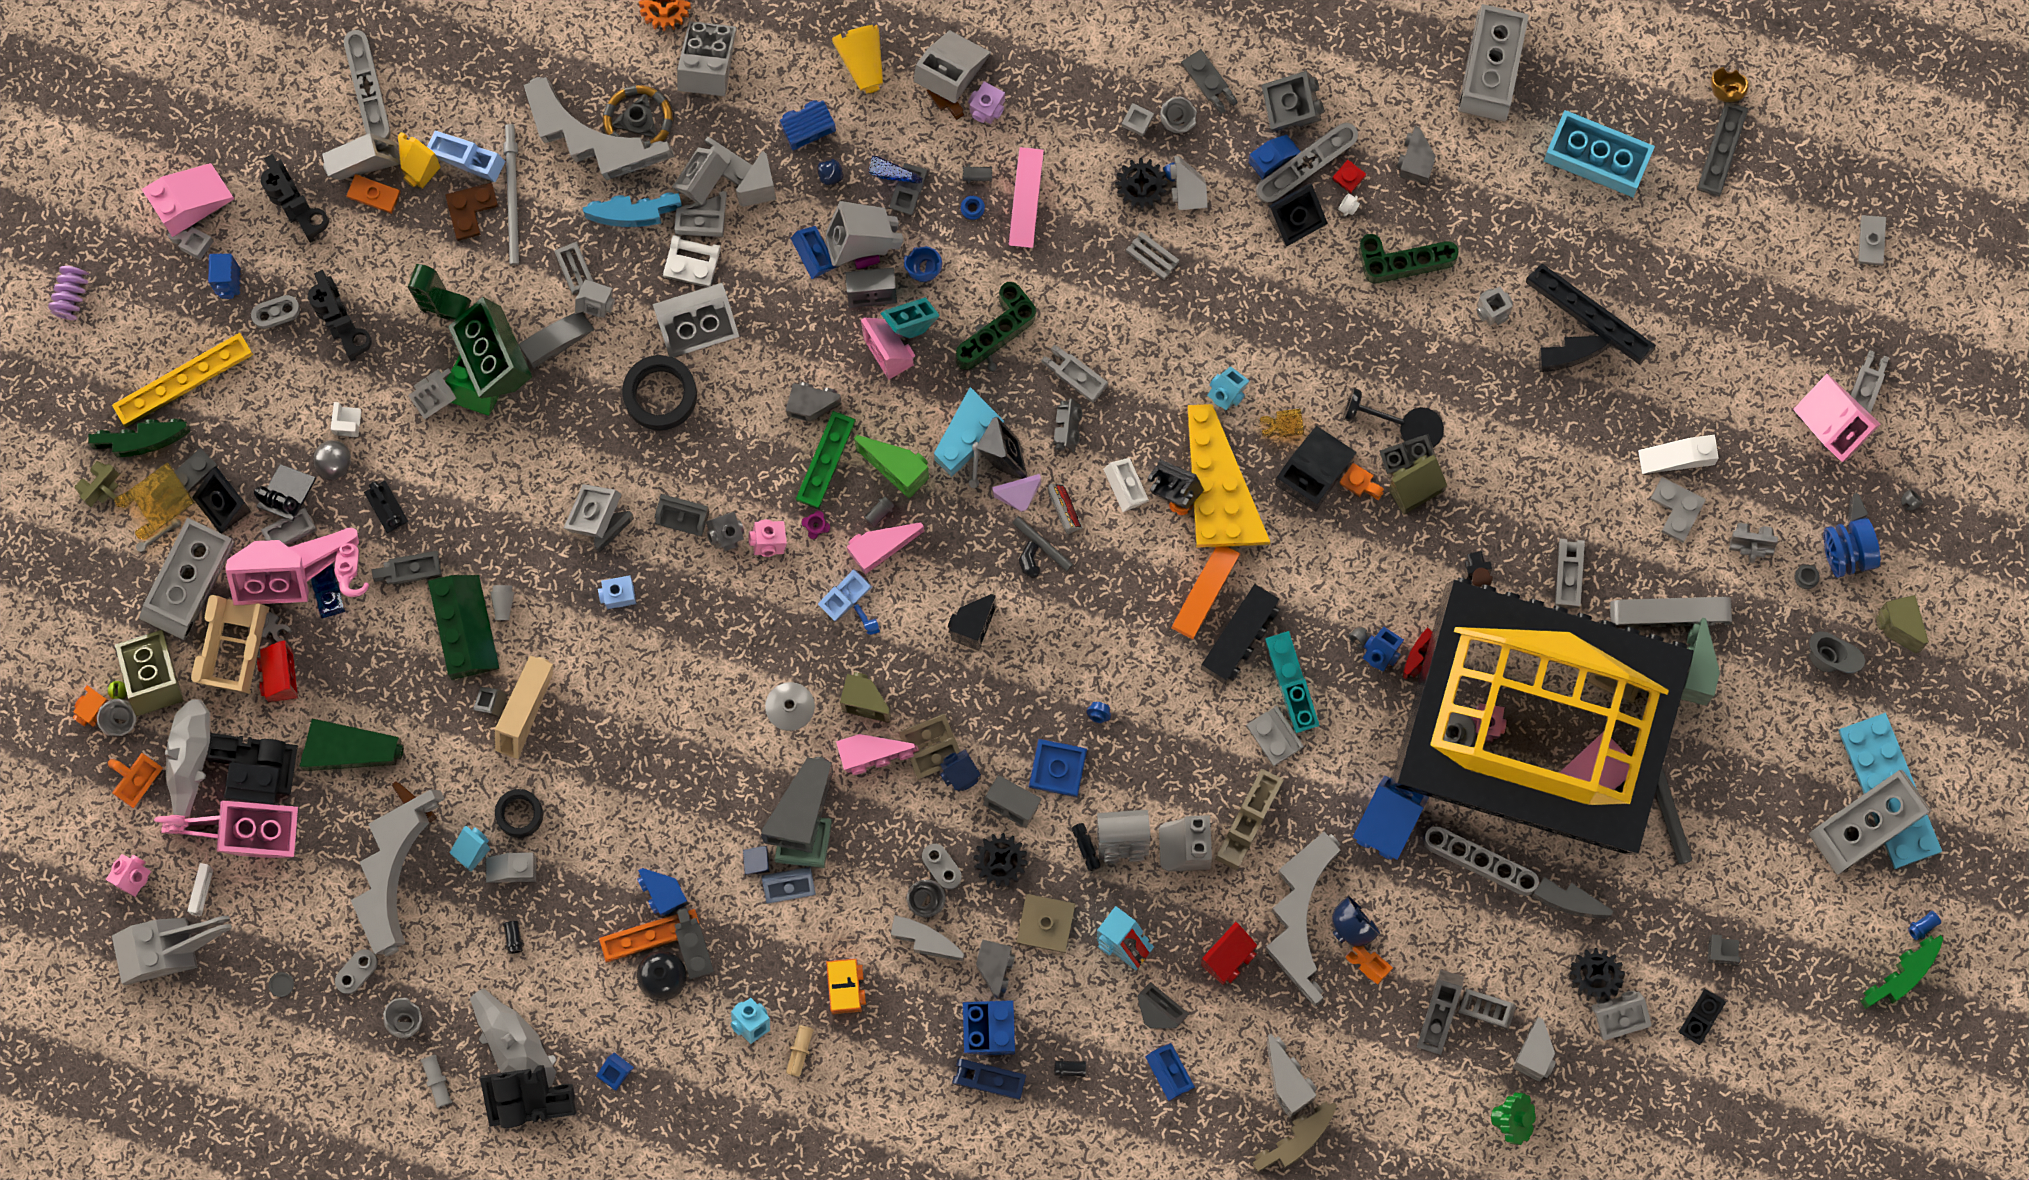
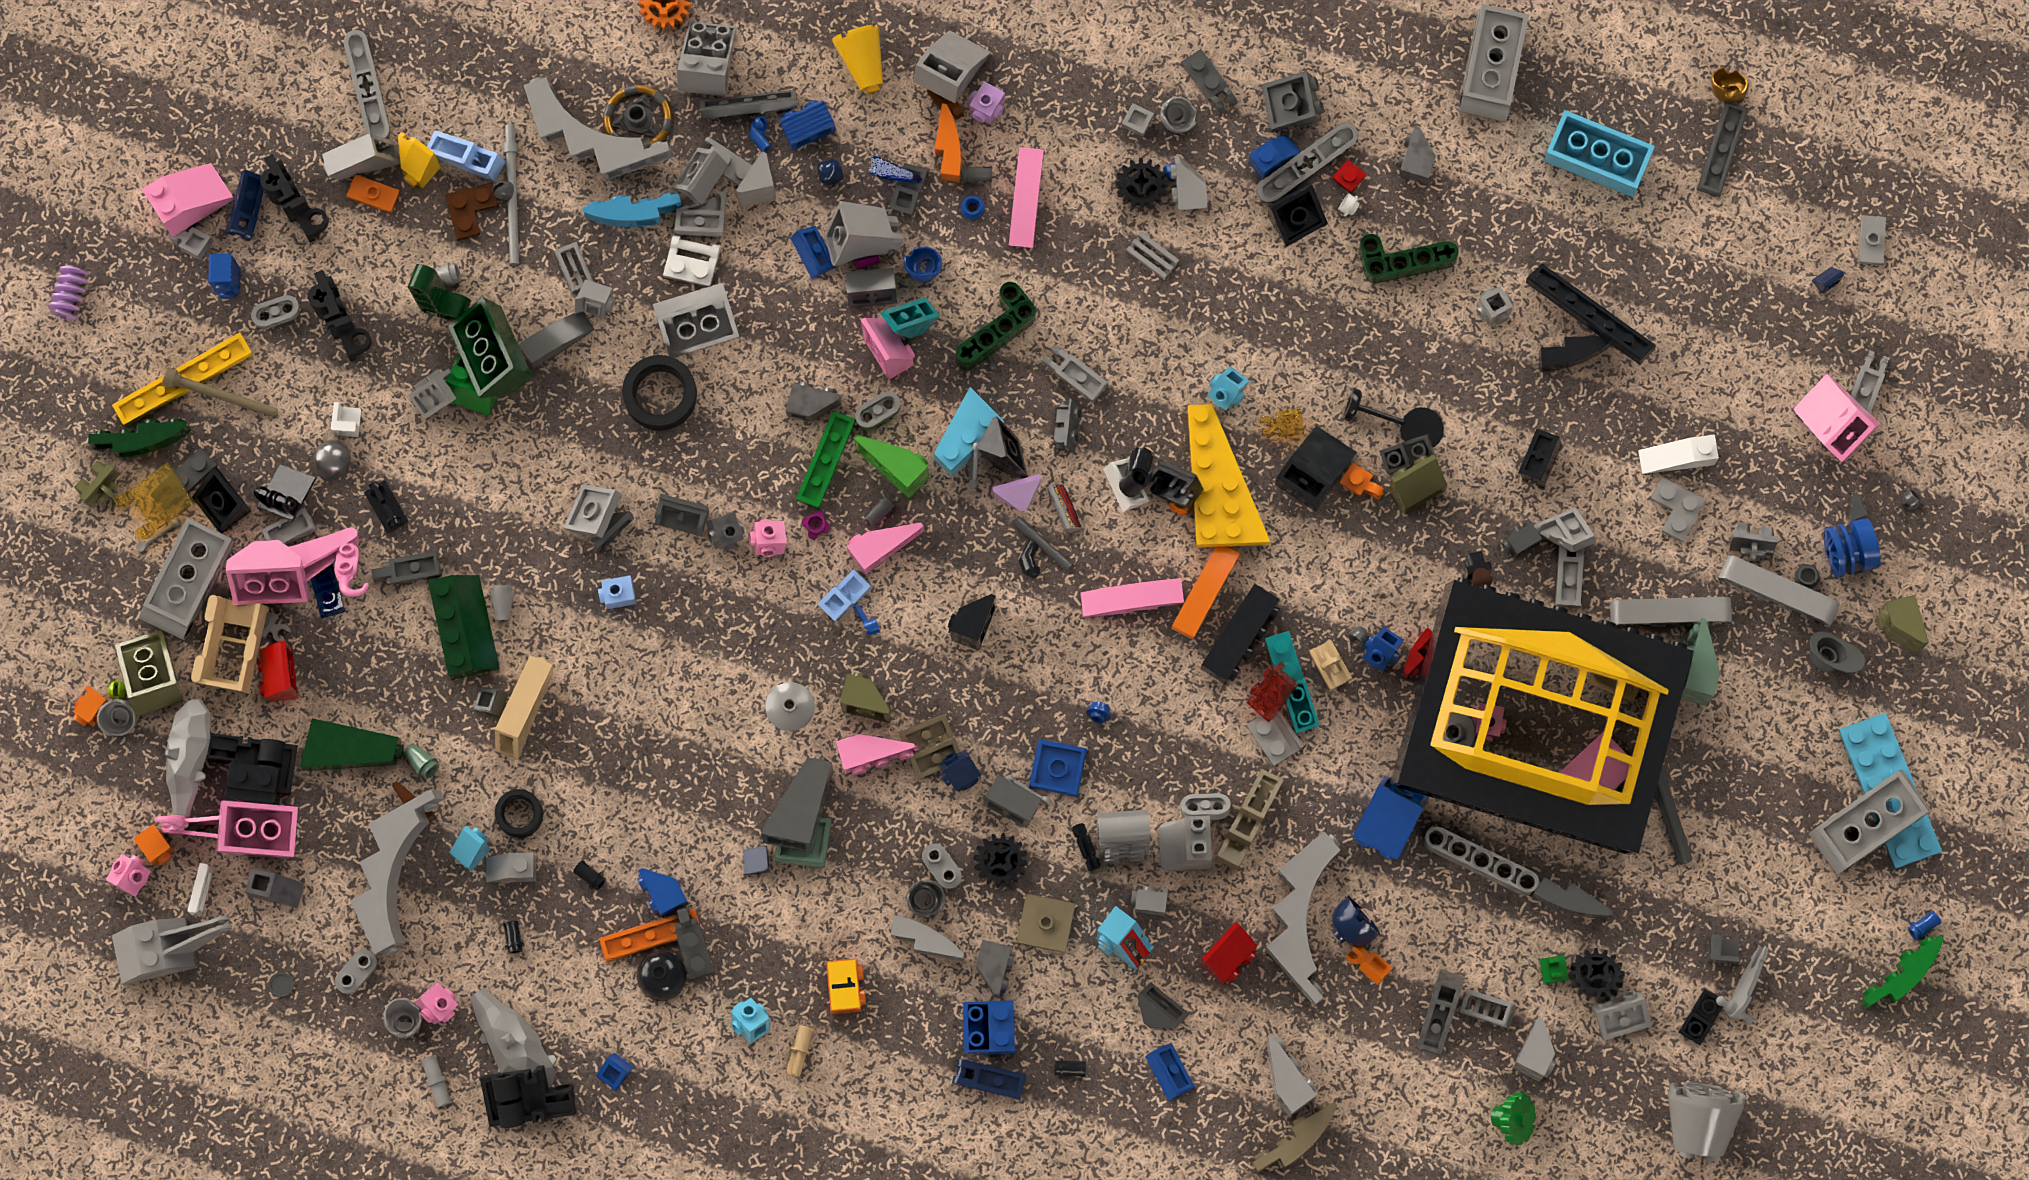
orange plate [108,753,163,808] -> none
sand blue slope [762,867,816,904] -> none
none -> orange brick [133,824,174,866]
none -> dark tan piece [162,367,278,417]
none -> dark blue plate [226,169,264,241]
none -> flat silver slope [245,868,305,908]
none -> sand green cone [403,744,439,779]
none -> bright pink brick [414,983,458,1025]
none -> light grey cone [435,263,461,287]
none -> dark grey hinge [493,180,514,201]
none -> black pin [573,860,606,890]
none -> dark grey plate [700,89,797,120]
none -> blue arm [749,116,772,152]
none -> light grey plate [855,391,901,430]
none -> orange slope [935,103,961,182]
none -> light grey hinge [1005,775,1051,806]
none -> bright pink slope [1080,578,1184,618]
none -> black piece [1119,447,1154,497]
none -> light grey brick [1131,886,1168,916]
none -> light grey plate [1181,793,1231,820]
none -> clear red bracket [1247,662,1299,722]
none -> tan hips [1309,640,1352,691]
none -> dark grey brick [1501,519,1542,559]
none -> black hinge [1518,429,1562,489]
none -> light grey wing [1534,507,1596,552]
none -> green tile [1539,955,1569,985]
none -> light grey cone [1668,1082,1746,1162]
none -> light grey piece [1716,946,1769,1024]
none -> light grey beam [1718,556,1840,627]
none -> dark blue slope [1812,267,1844,294]

